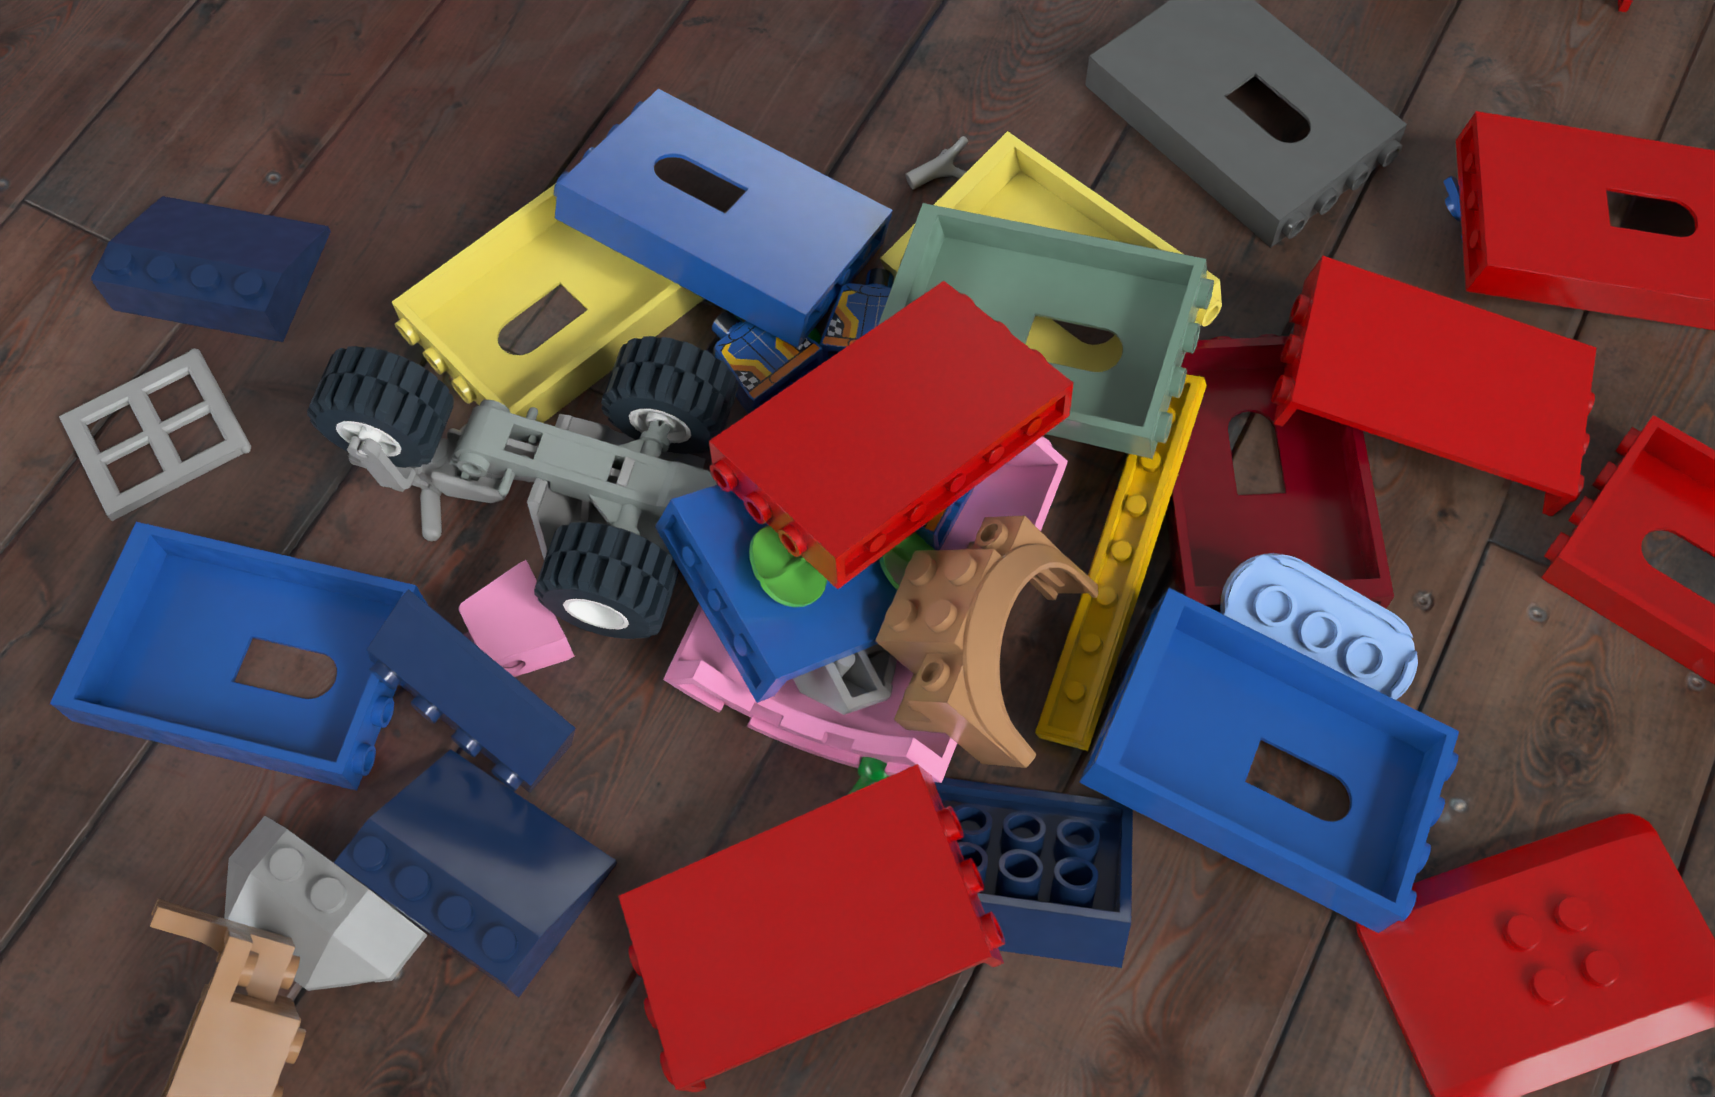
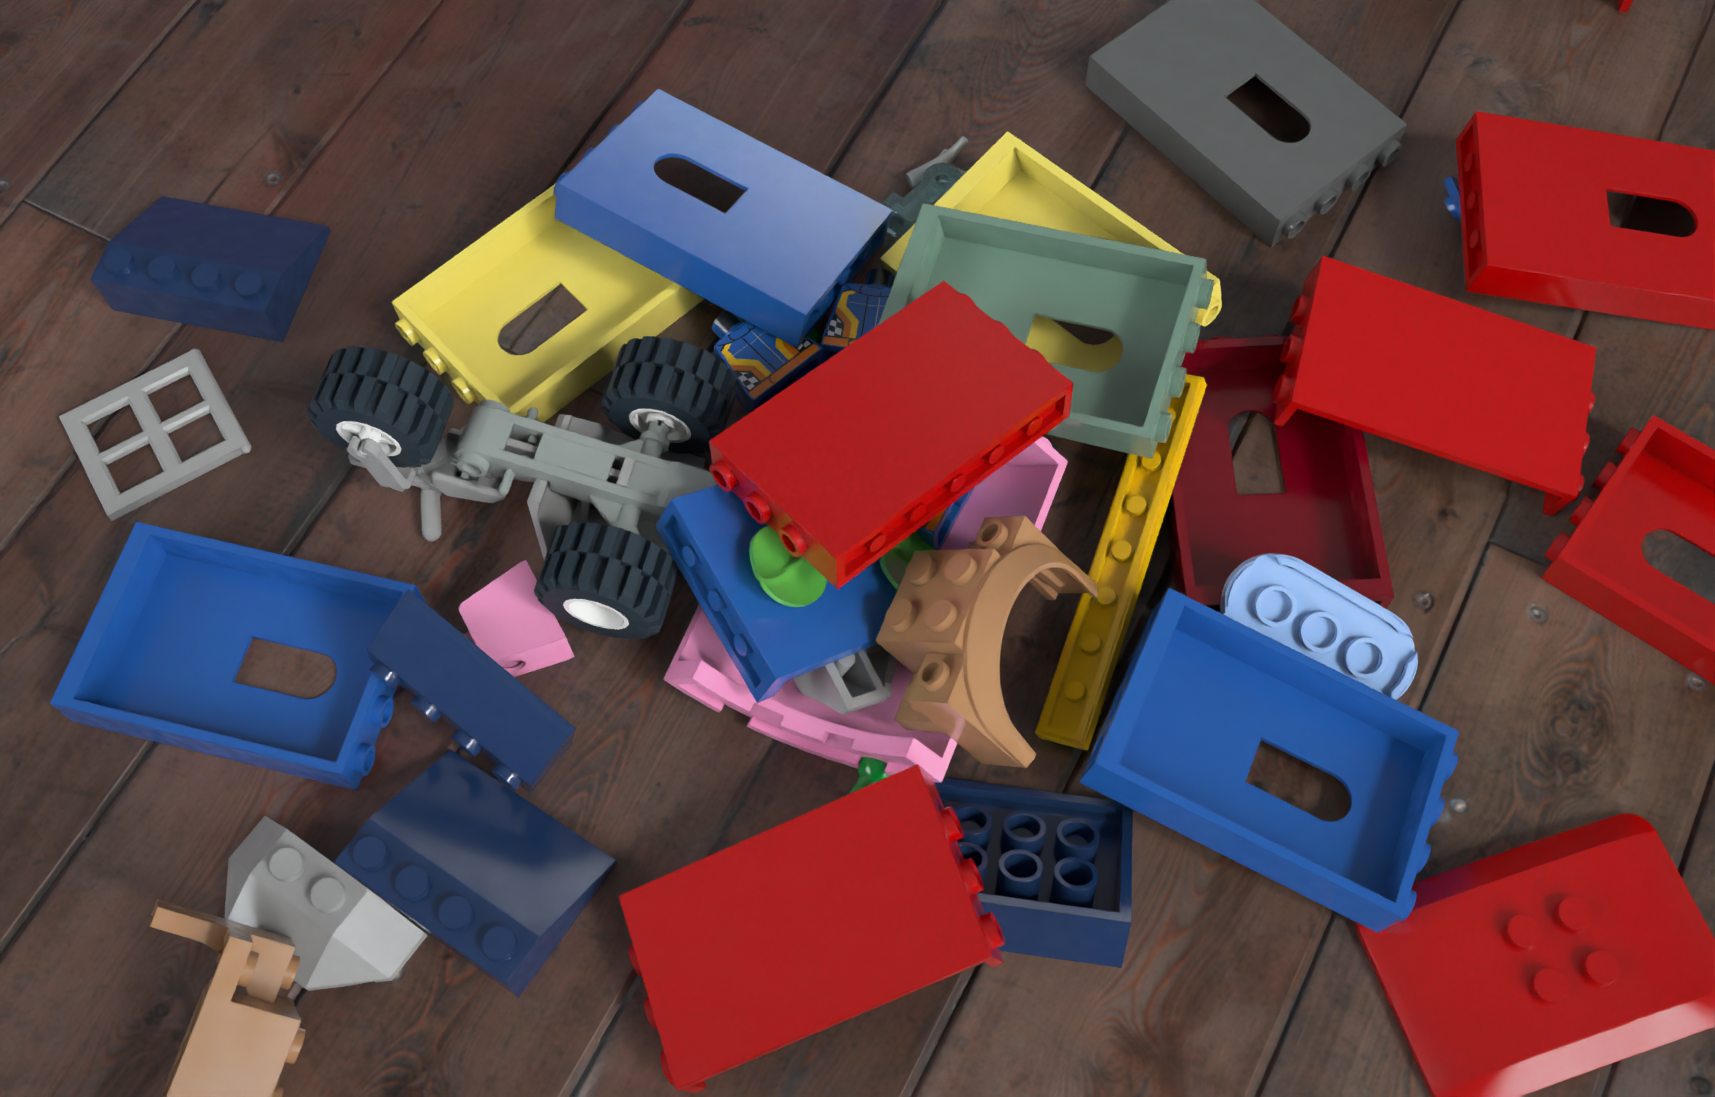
none -> clear light blue leg [882,163,962,240]

